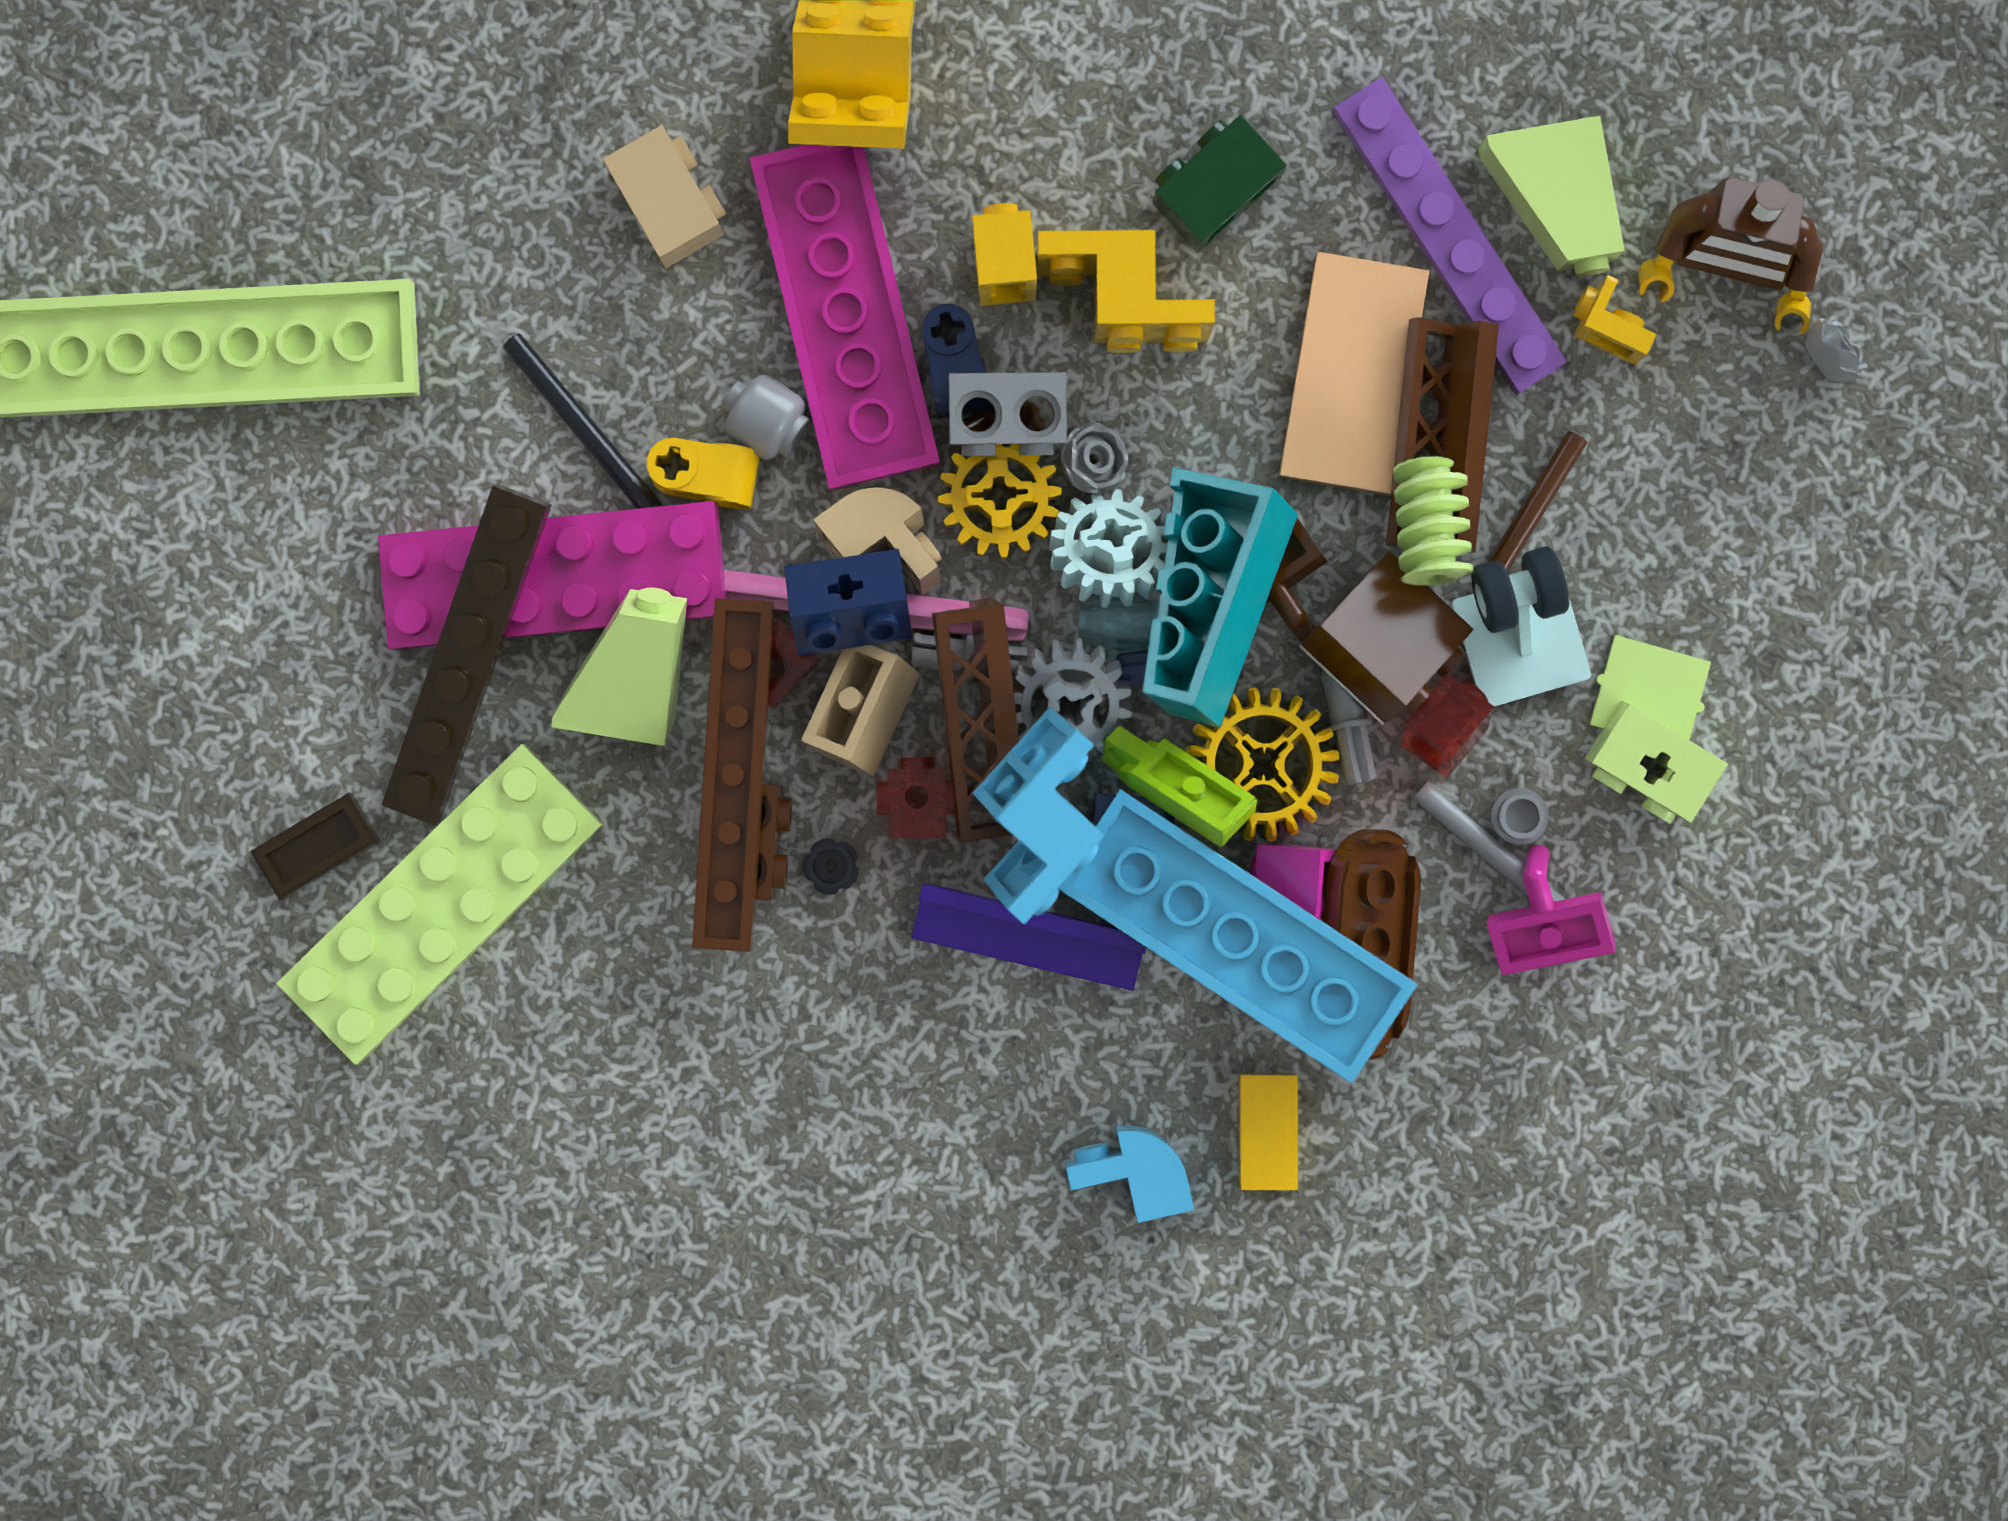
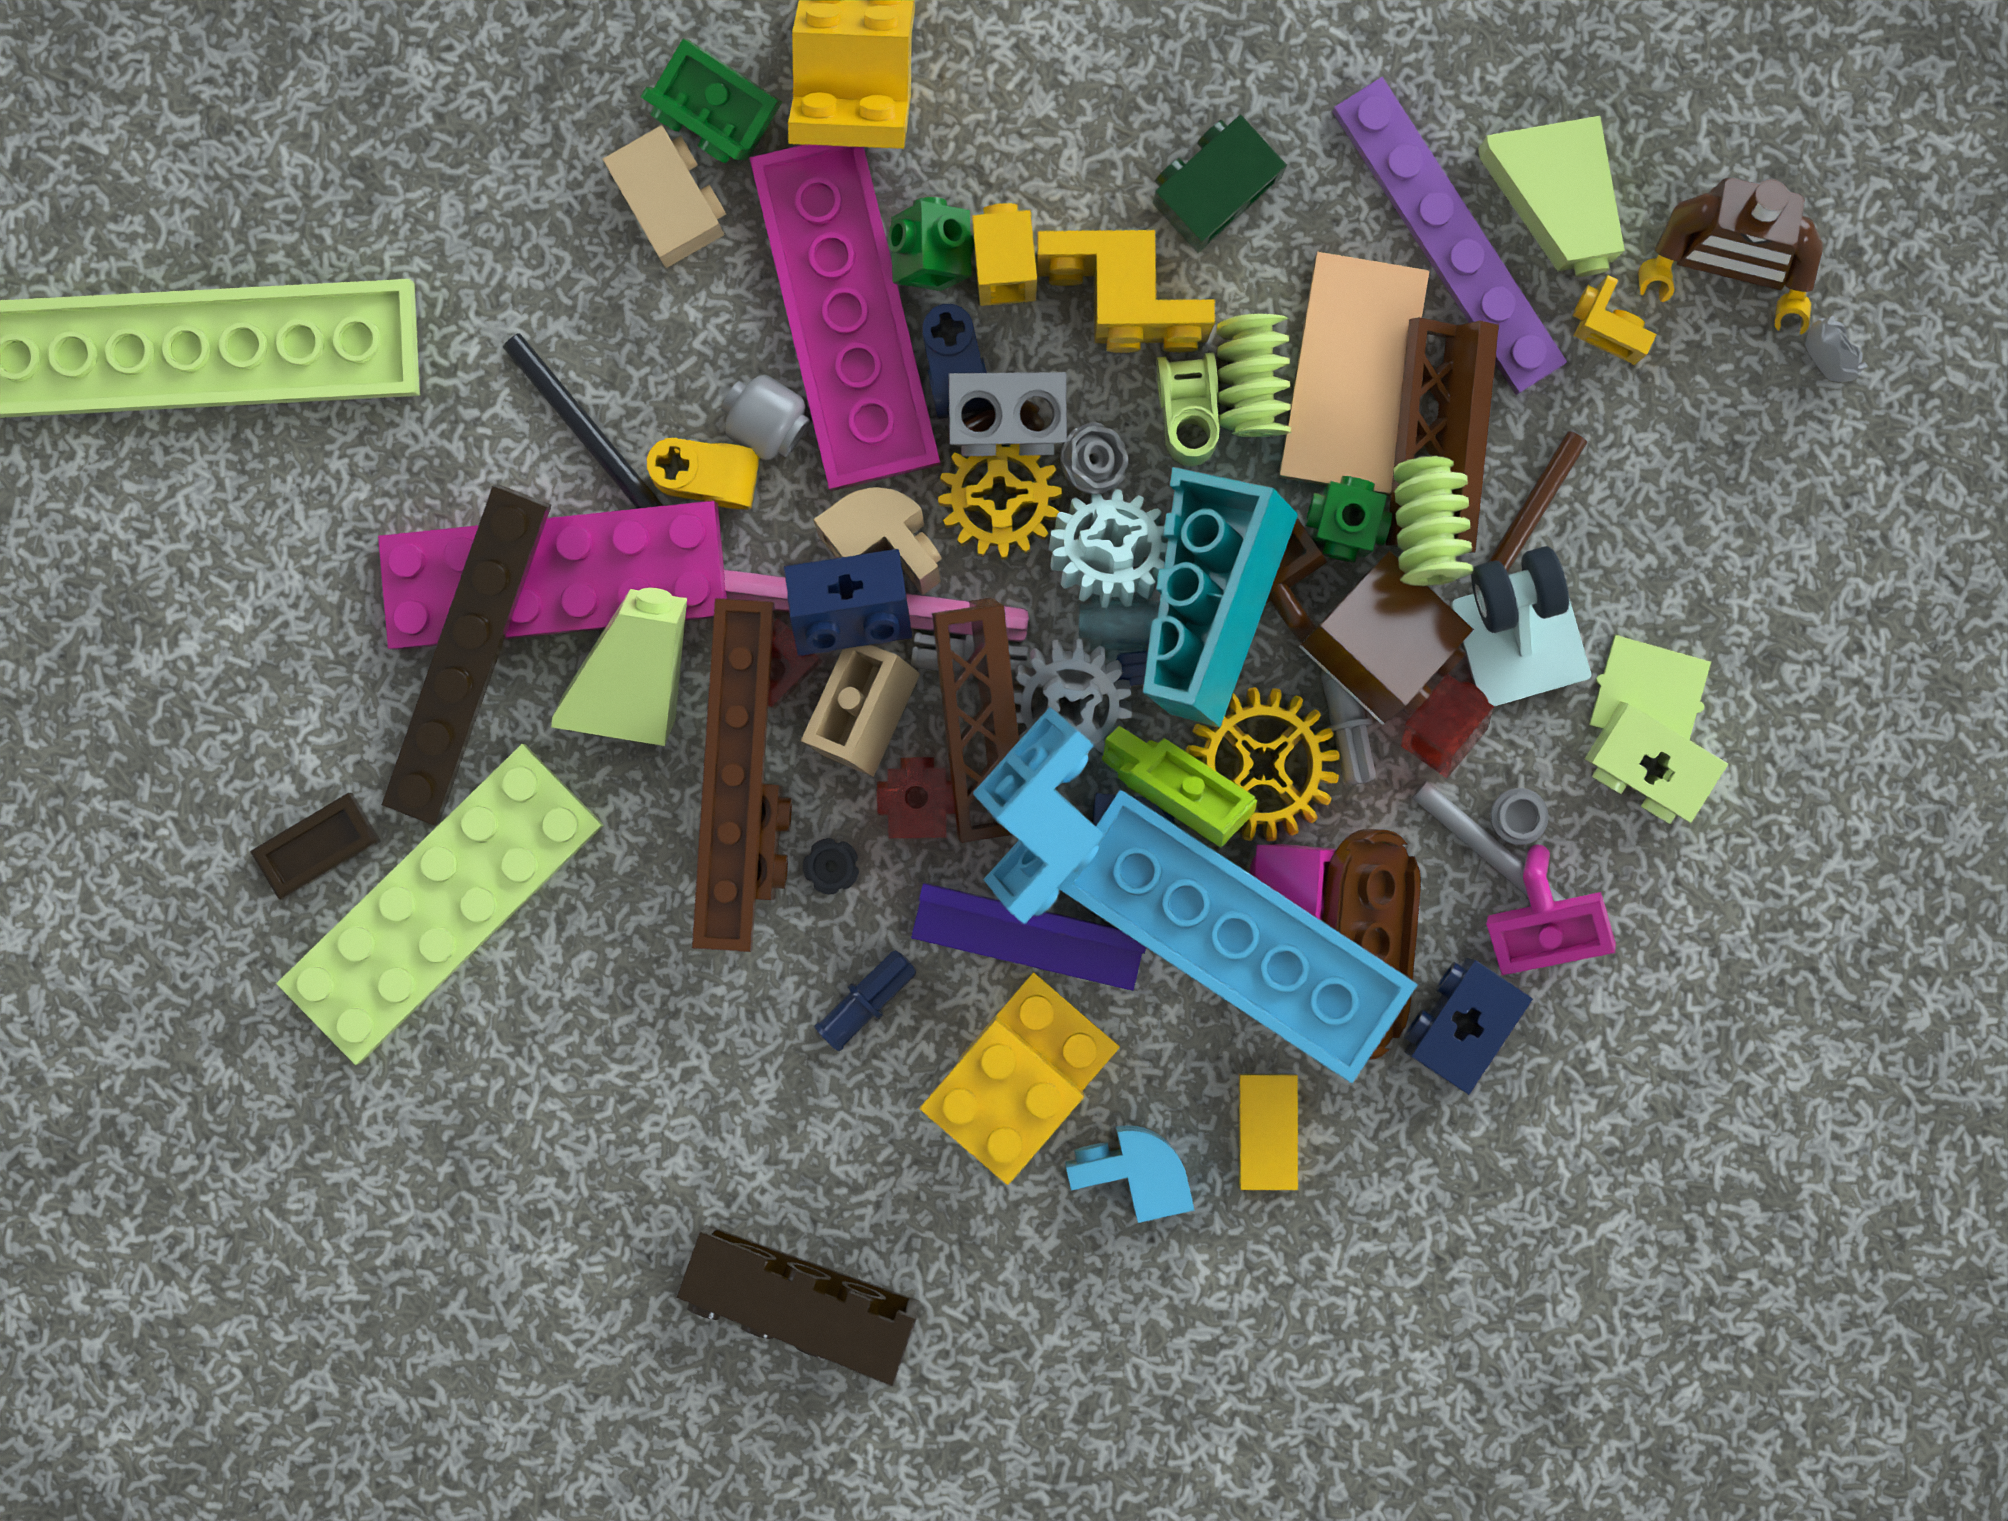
none -> green bracket [640,38,782,163]
none -> dark brown wedge [676,1225,920,1387]
none -> dark blue axle [814,950,917,1052]
none -> green brick [888,197,974,291]
none -> yellow bracket [919,971,1120,1186]
none -> yellowish green piece [1156,353,1220,466]
none -> yellowish green piece [1216,314,1291,437]
none -> green brick [1305,476,1392,563]
none -> dark blue brick [1404,958,1533,1095]

